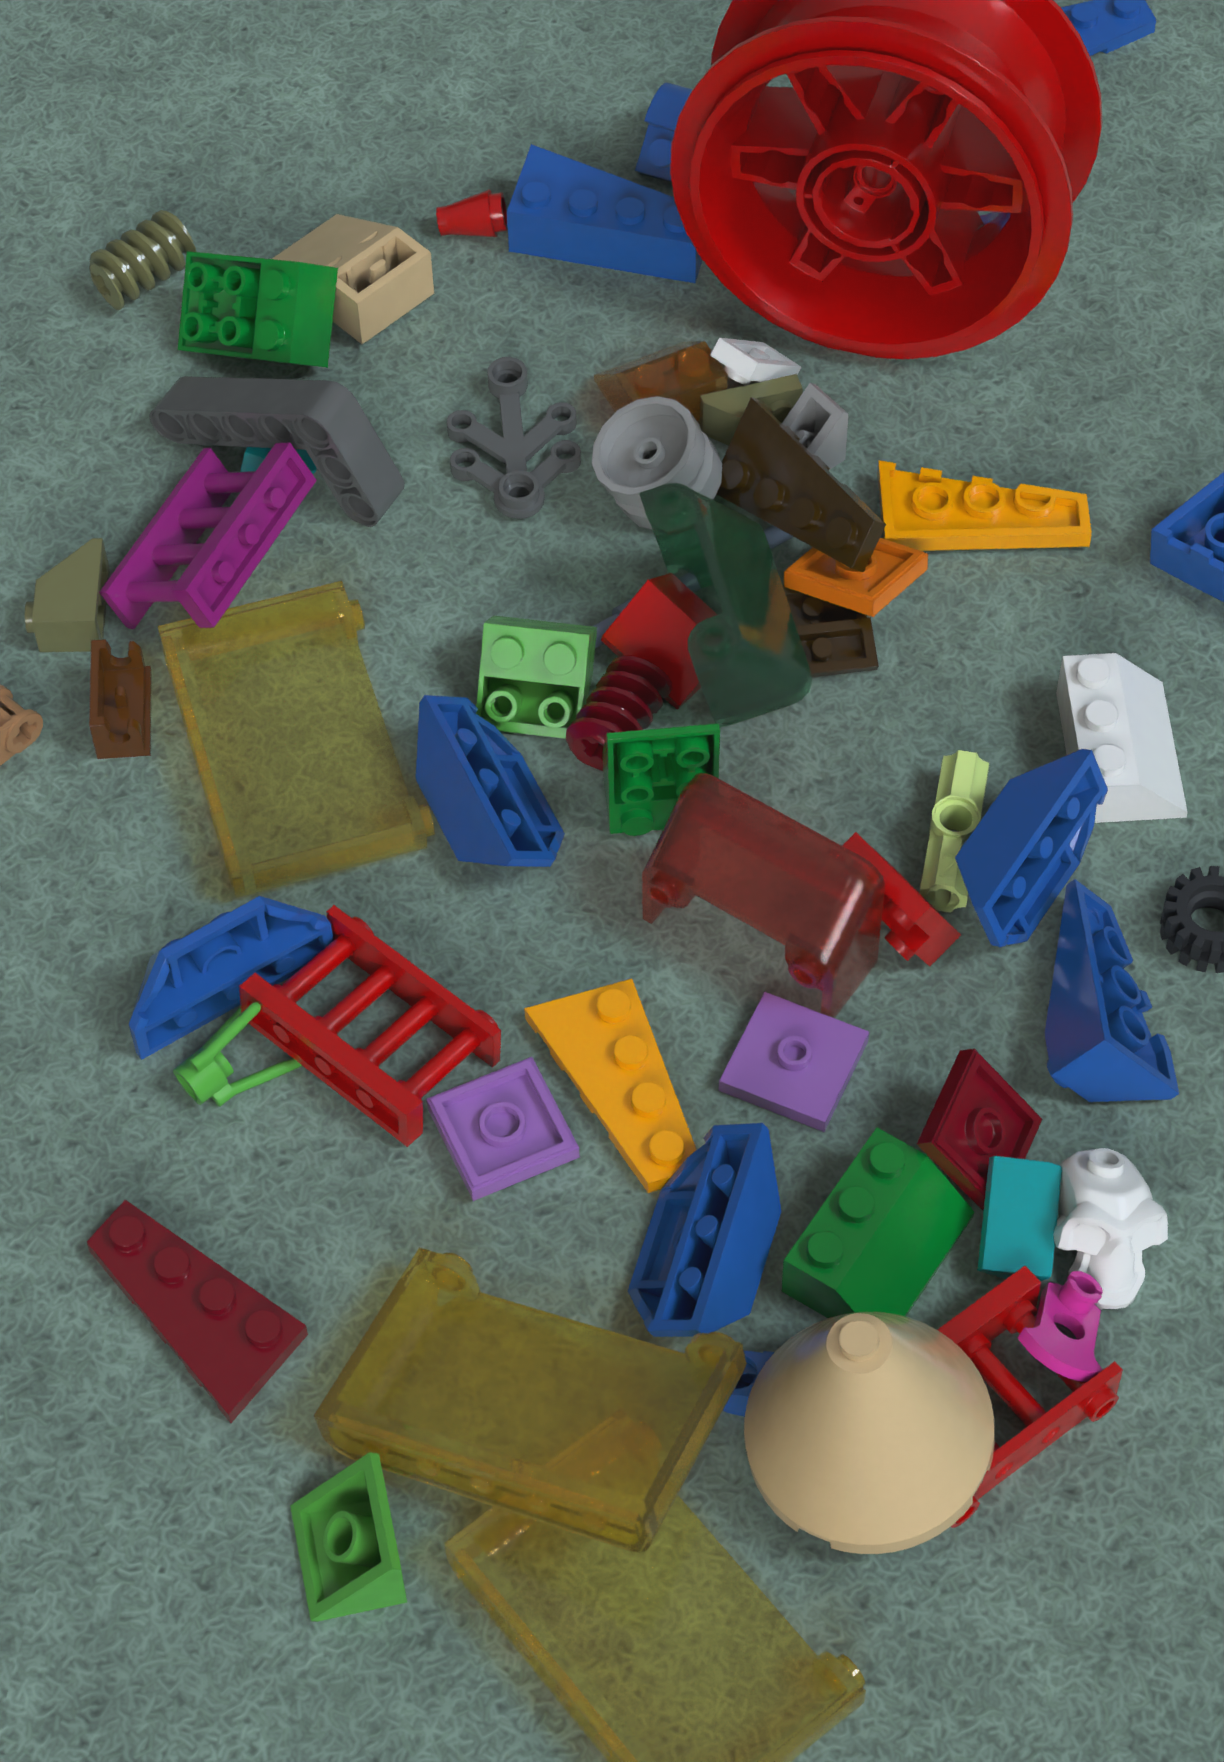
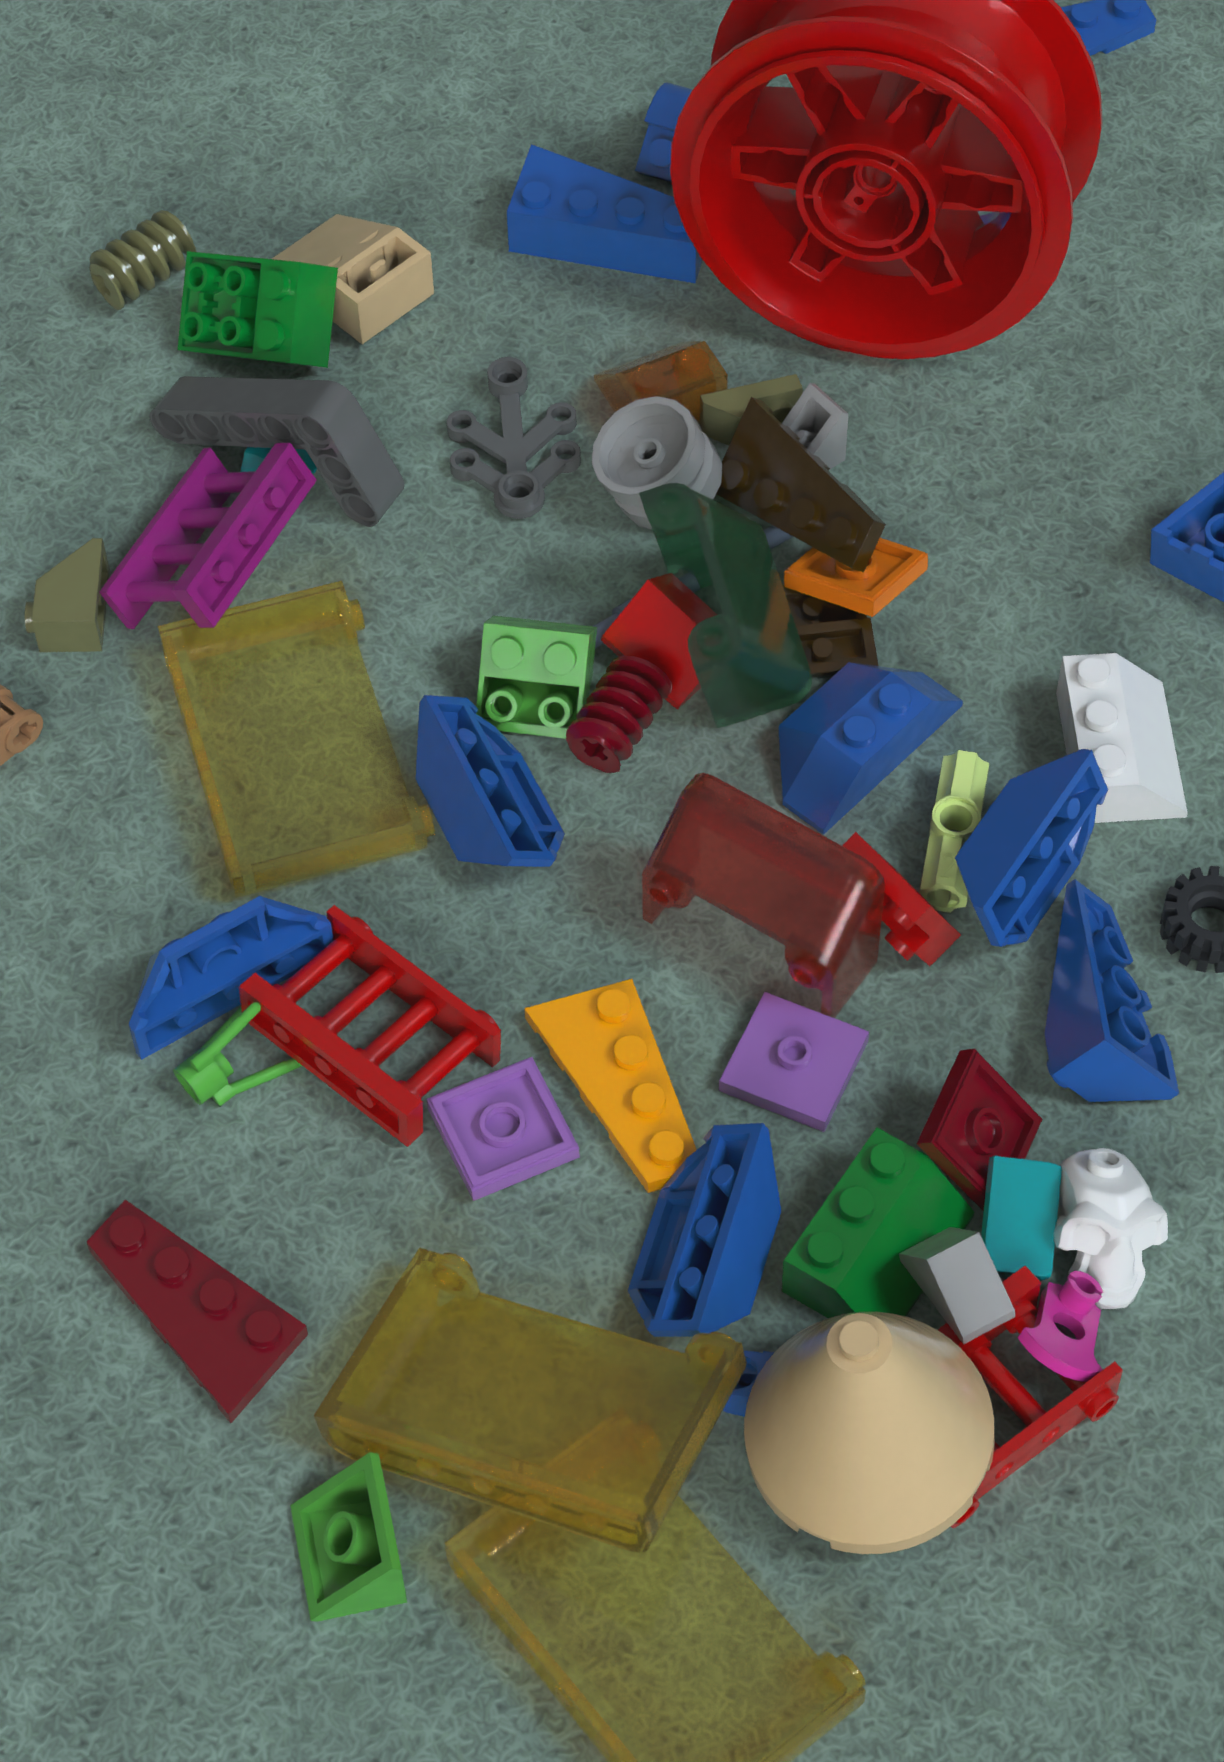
reddish brown hinge [89,639,152,759] -> none
red cone [436,189,508,237] -> none
green slope [603,723,720,836] -> none
white plate [710,338,801,385] -> none
light orange wing [877,460,1092,551] -> none
none -> blue wedge [778,662,963,835]
none -> light grey slope [899,1227,1015,1345]

